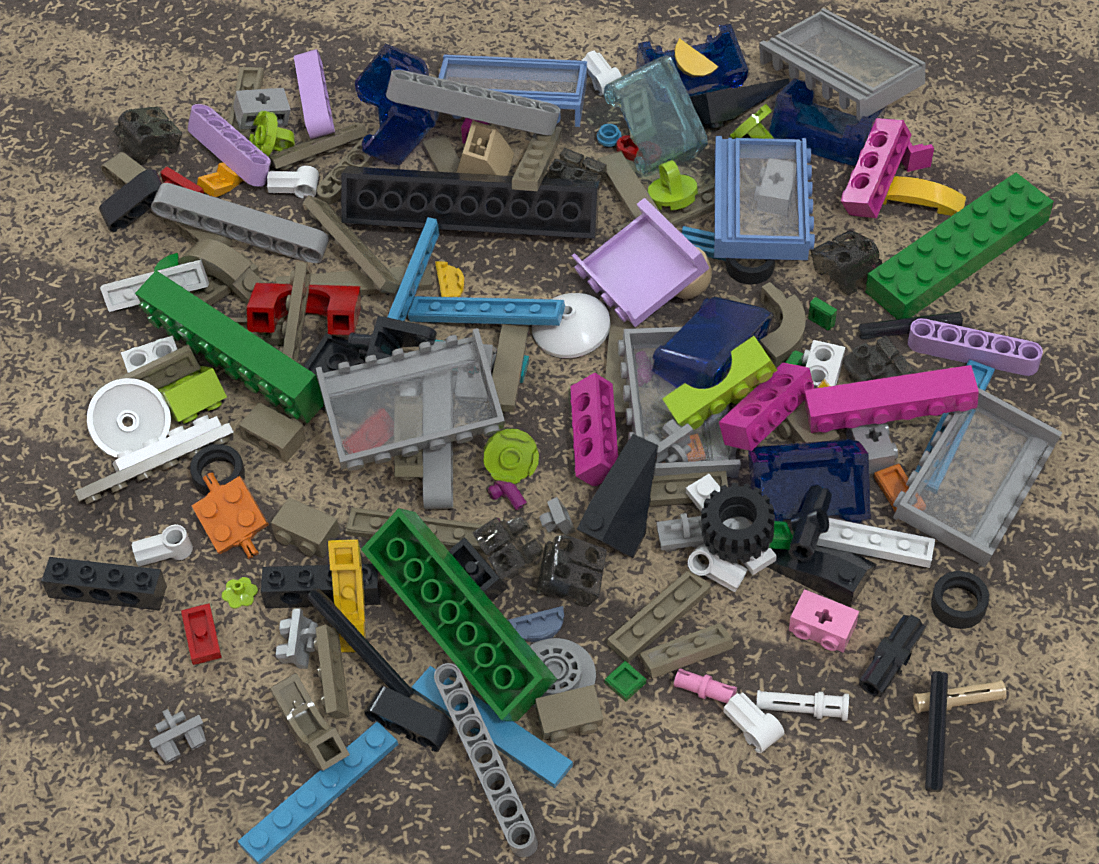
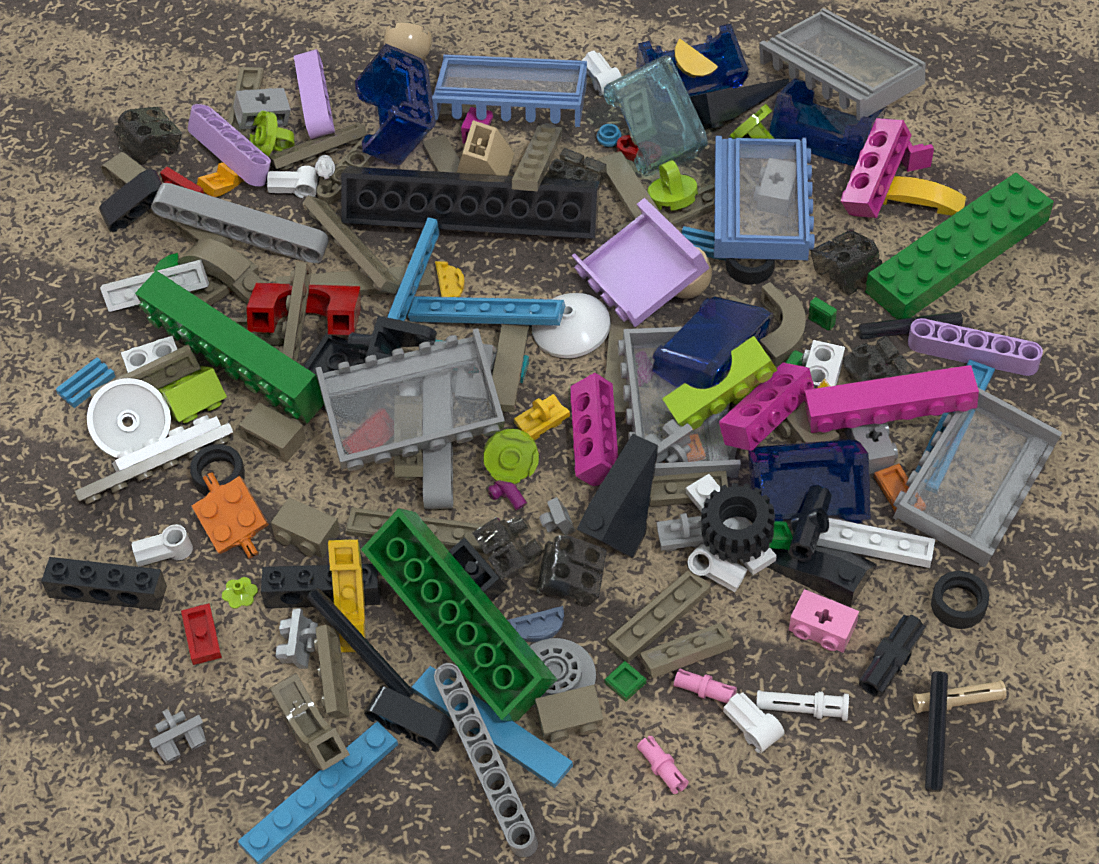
light grey beam [386,70,560,135] -> none
none -> dark azure tile [56,357,116,408]
none -> white axle [315,155,335,179]
none -> tan cylinder [384,23,432,68]
none -> yellow hips [514,394,570,440]
none -> bright pink pin [637,736,689,794]

